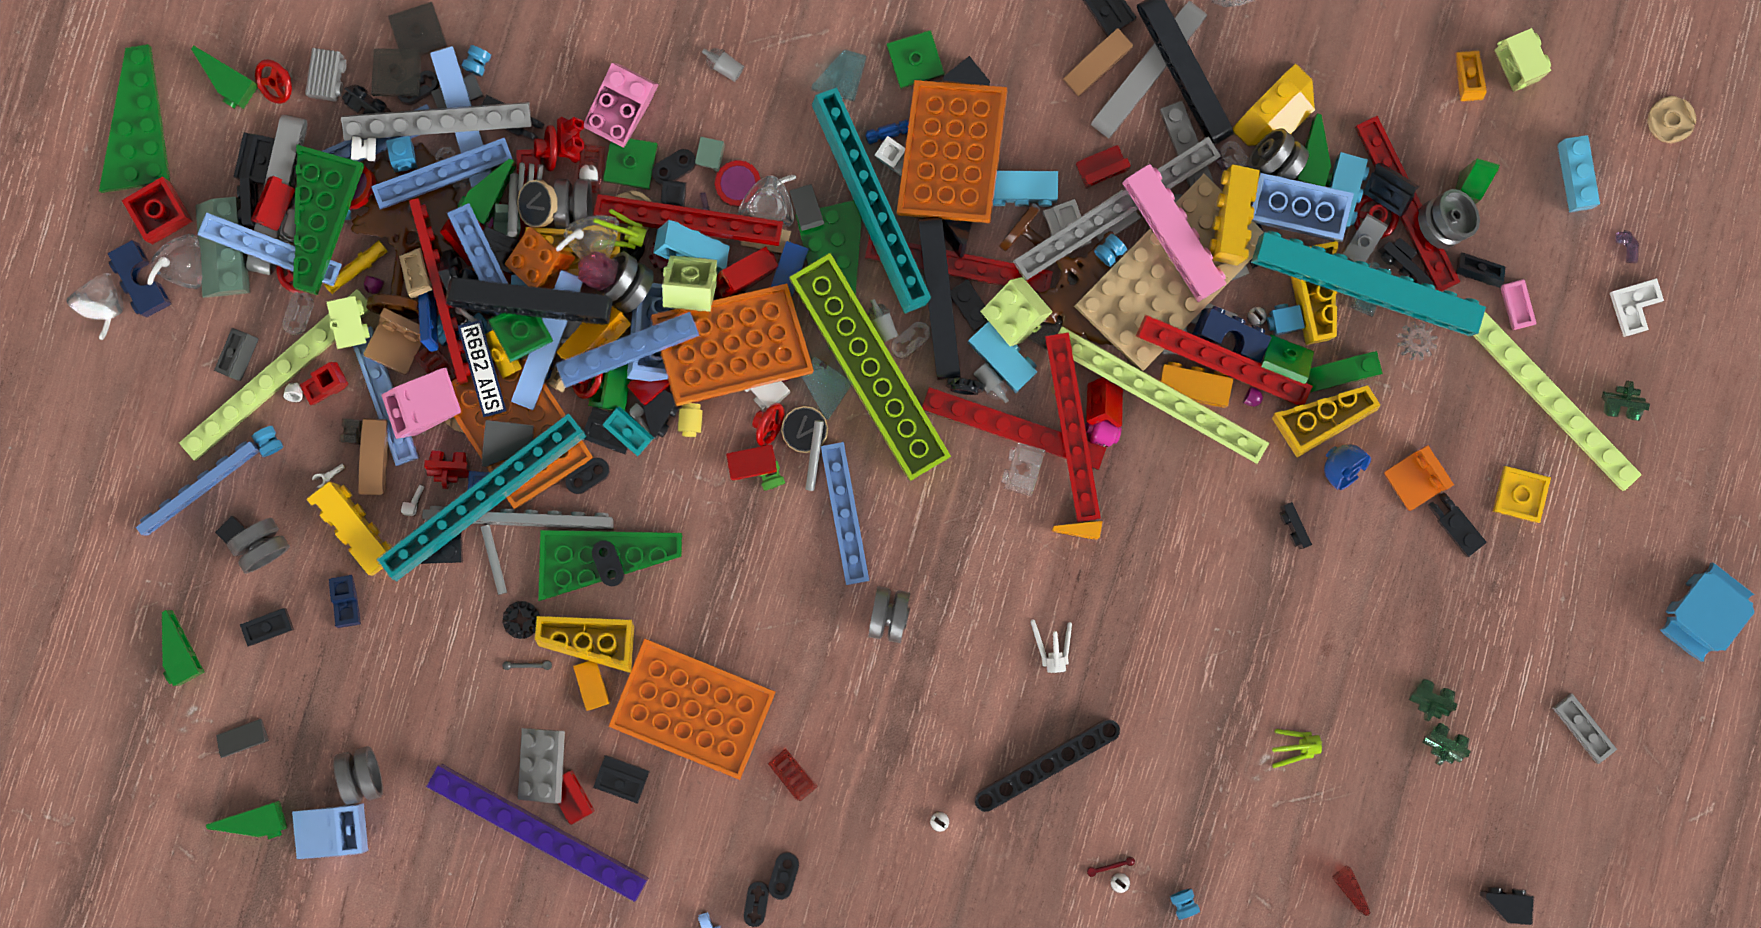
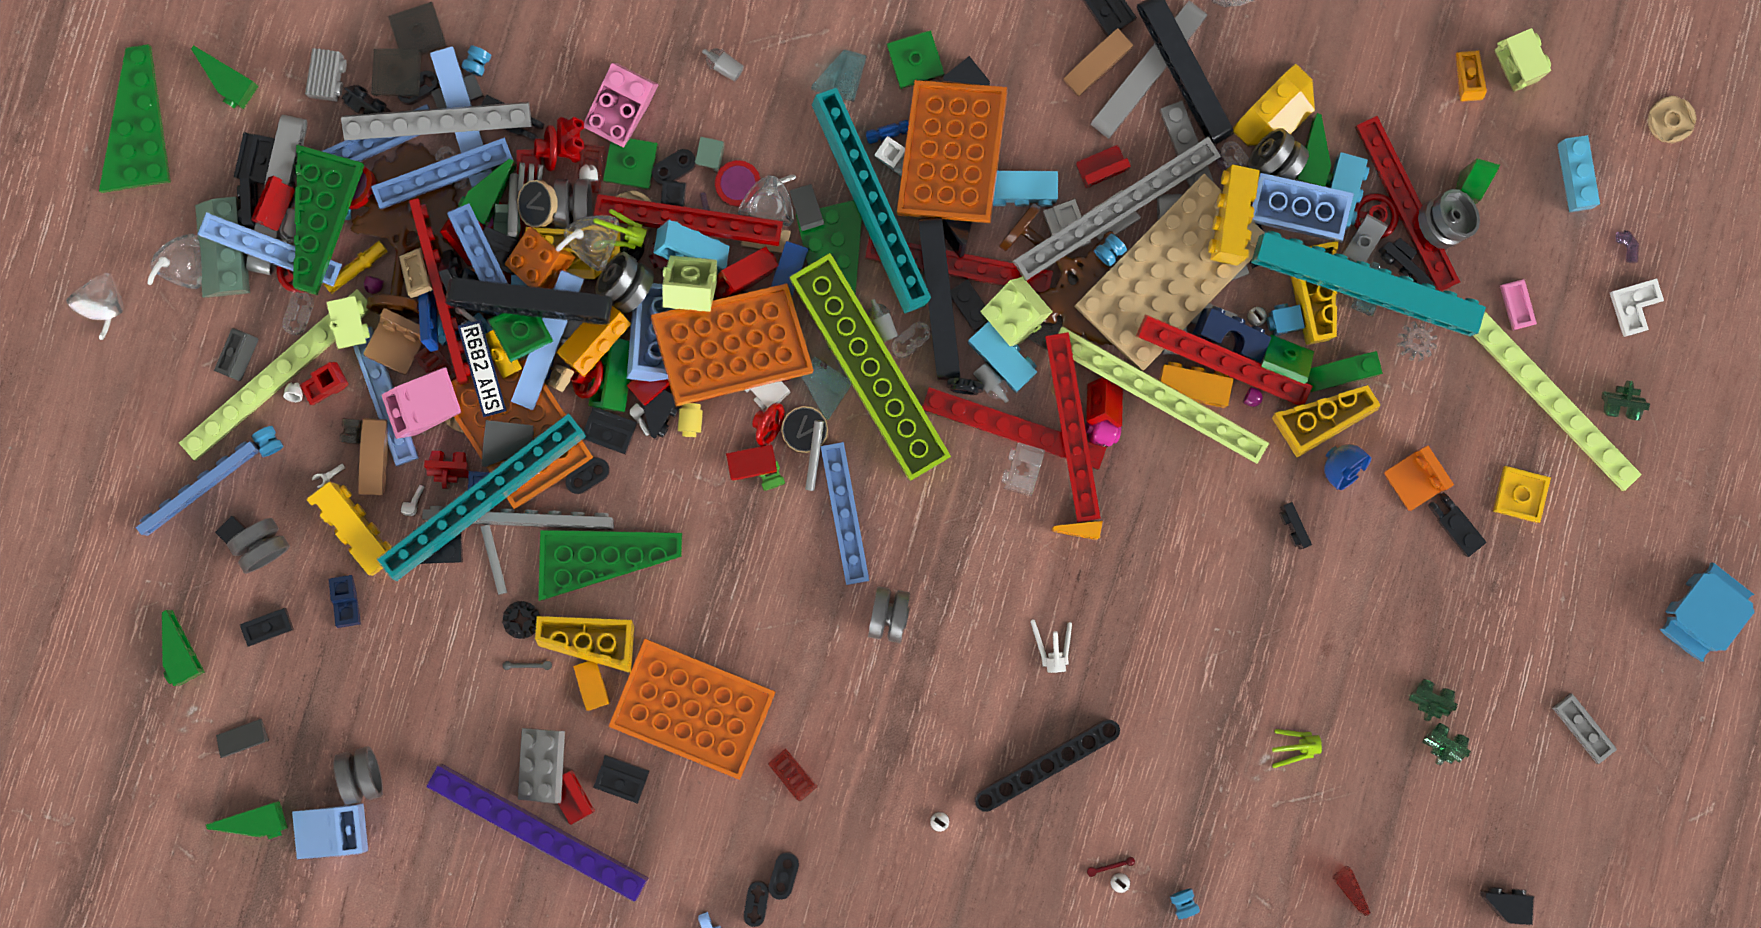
dark blue arch [107,240,171,317] -> none
red brick [122,177,193,245] -> none
red piece [255,59,292,104] -> none
white wheel [351,136,376,161] -> none
dark azure brick [386,136,418,172] -> none
medium blue plate [556,312,699,388] -> none
clear pink brick [578,251,619,291] -> none
black plate [592,541,625,587] -> none
teal plate [603,406,654,457] -> none
bright pink brick [1122,164,1226,302] -> none
black plate [1363,162,1419,217] -> none
black plate [1456,252,1506,288] -> none

